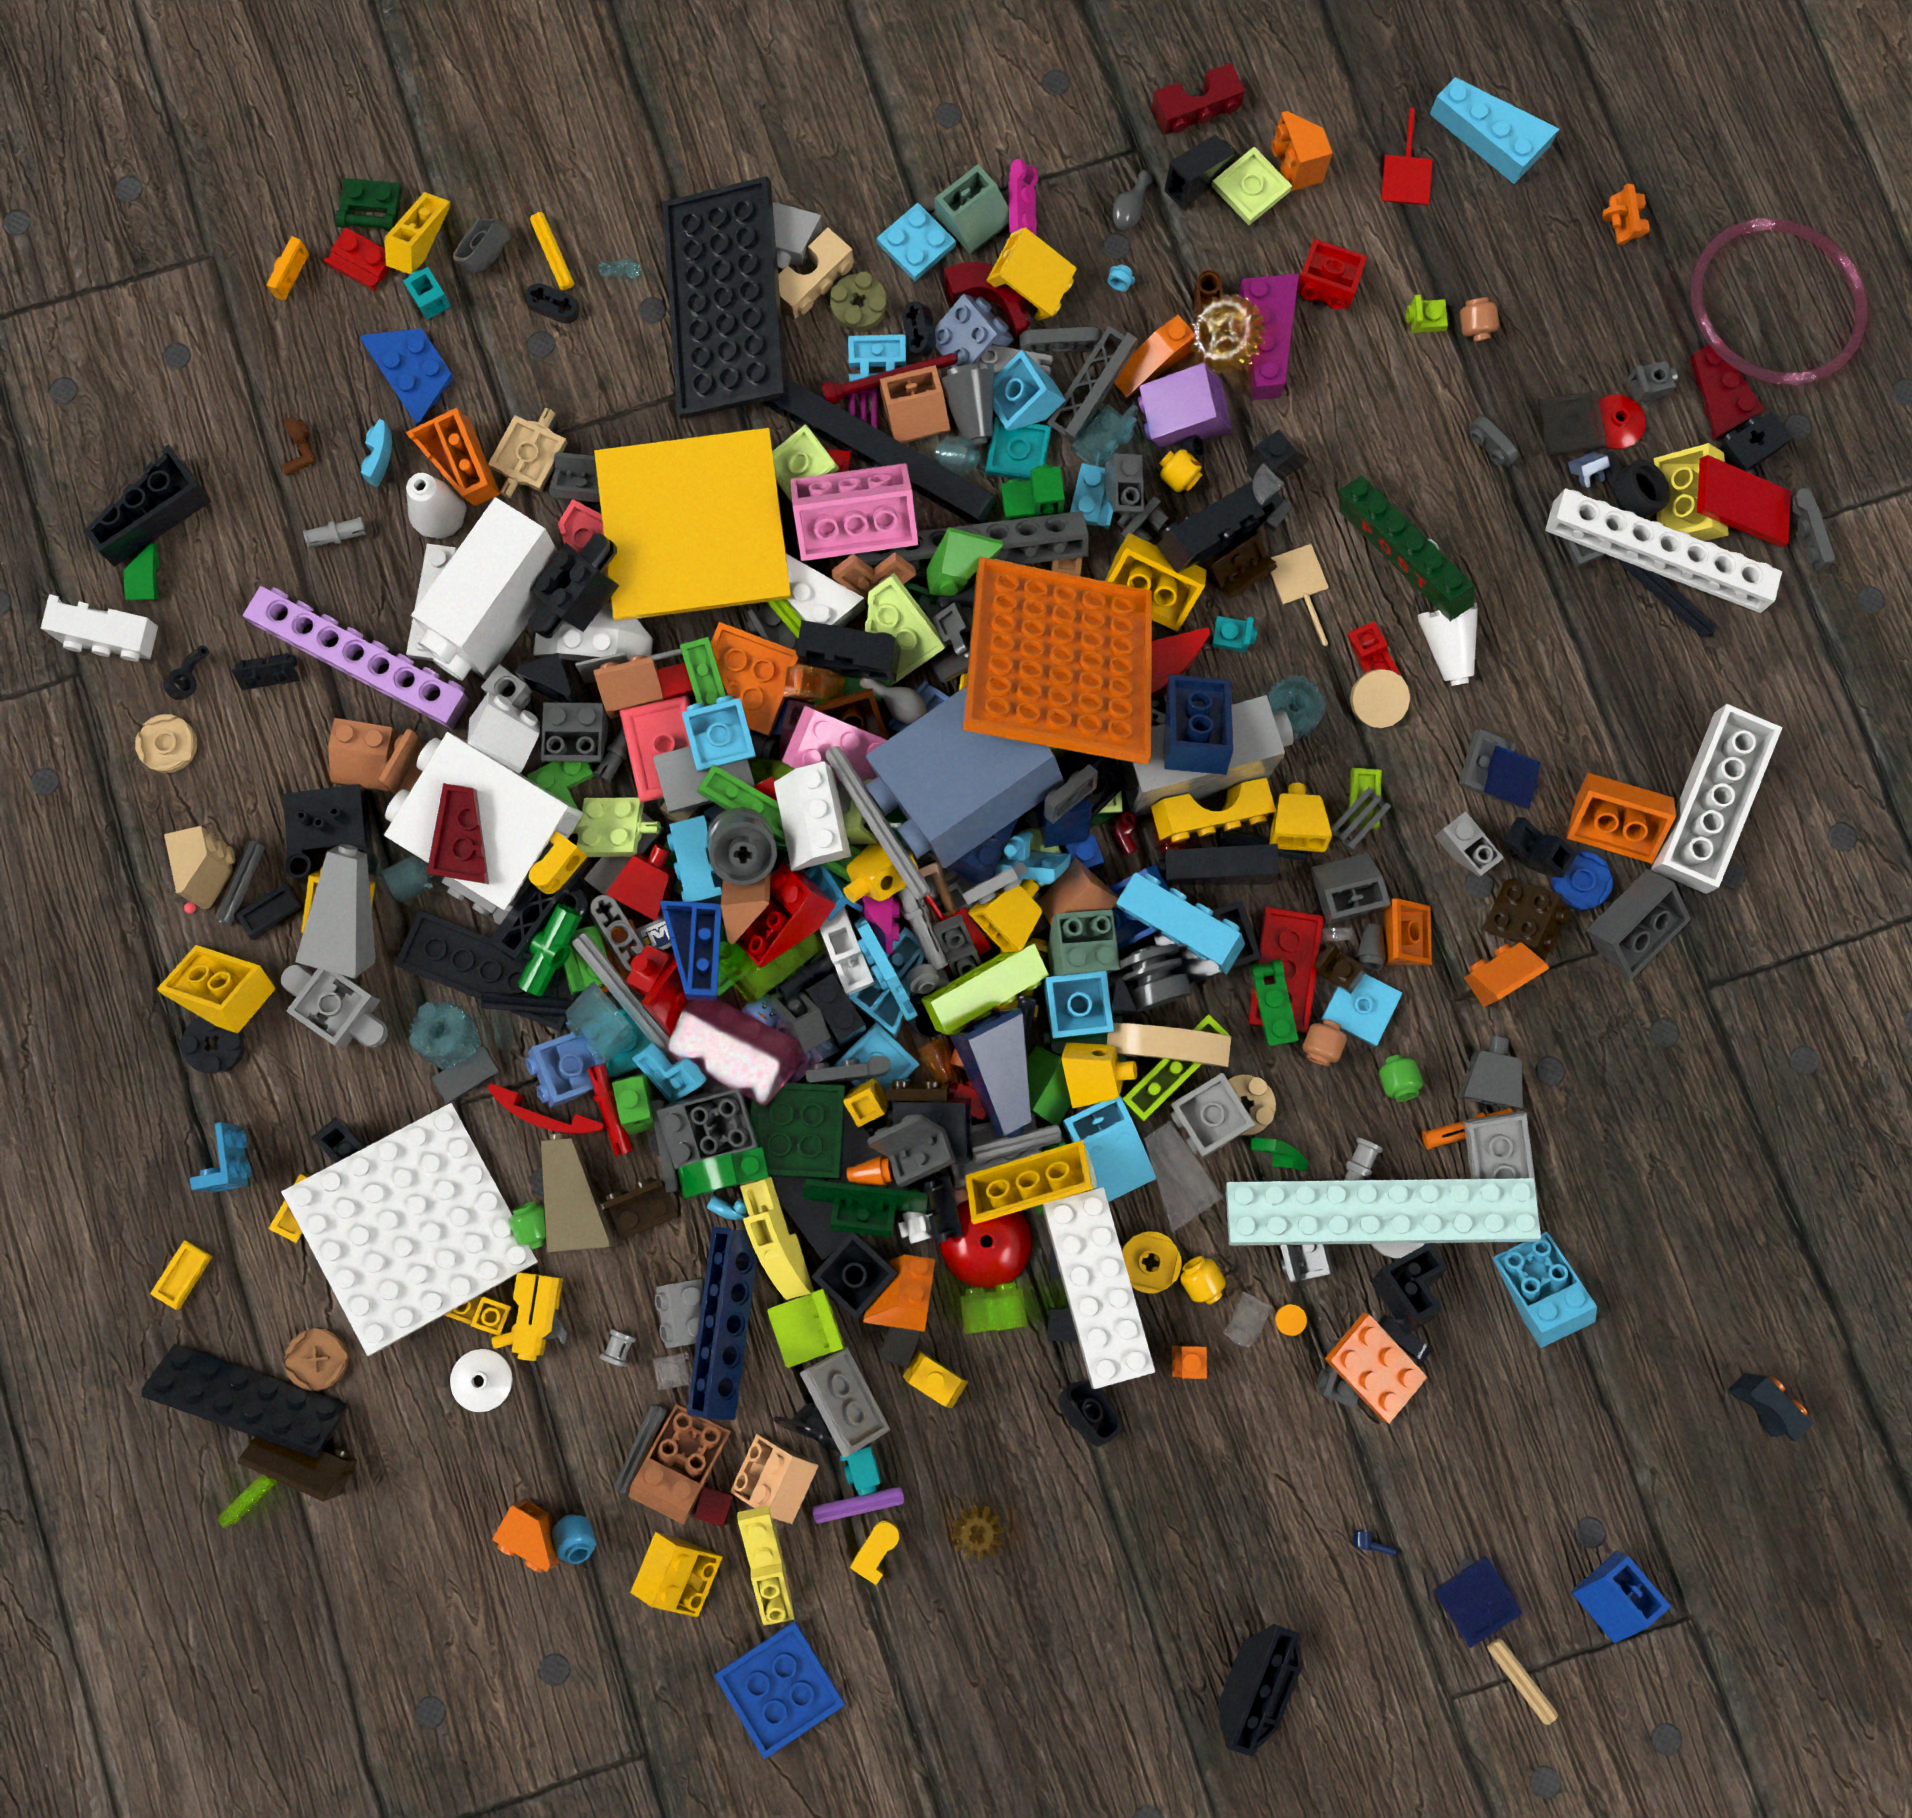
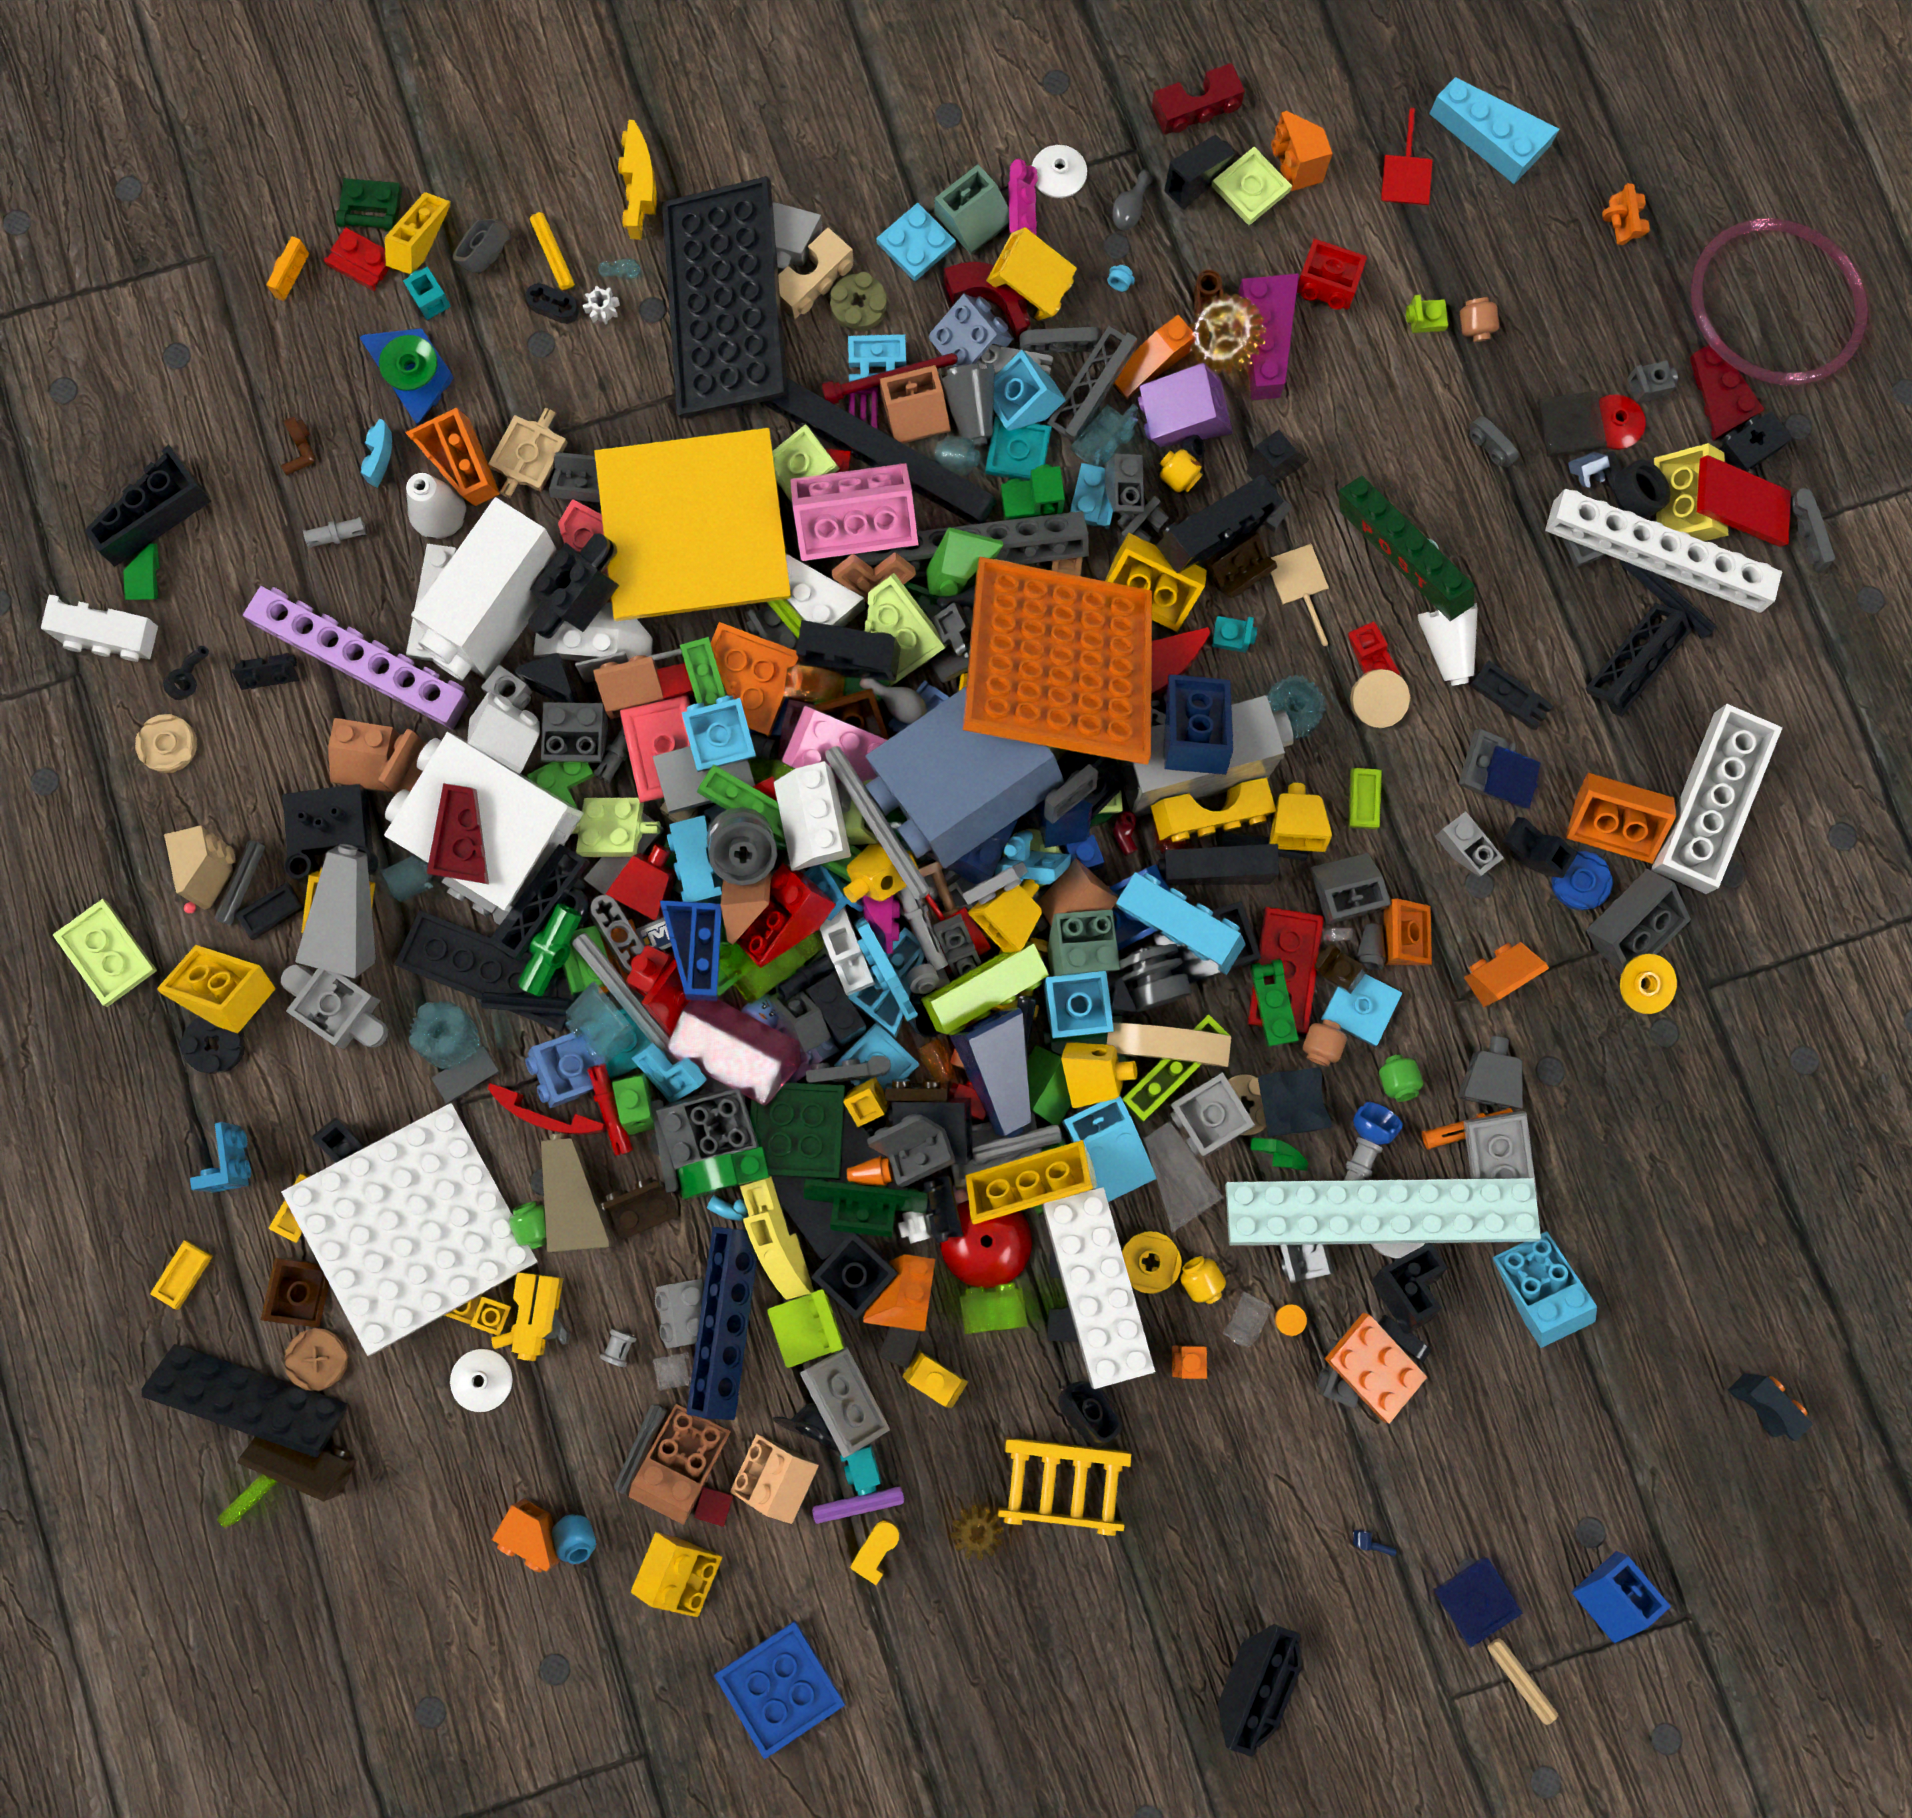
yellow leg [529,831,587,894] -> none
light yellow slope [737,1506,794,1626] -> none
black beam [903,301,936,357] -> none
clear tile [1253,463,1284,505] -> none
dark grey tile [1331,787,1391,851] -> none
dark brown bracket [1484,879,1570,960] -> none
none -> yellowish green plate [53,899,157,1007]
none -> reddish brown slope [260,1258,329,1328]
none -> green dish [379,335,438,391]
none -> white gear [583,286,620,325]
none -> yellow slope [618,120,657,240]
none -> yellow fence [998,1437,1131,1536]
none -> white dish [1032,145,1087,198]
none -> black brick [1258,1067,1332,1137]
none -> blue hair [1353,1102,1403,1145]
none -> black hinge [1470,660,1553,730]
none -> black fence [1585,603,1692,717]
none -> yellow dish [1620,954,1677,1014]

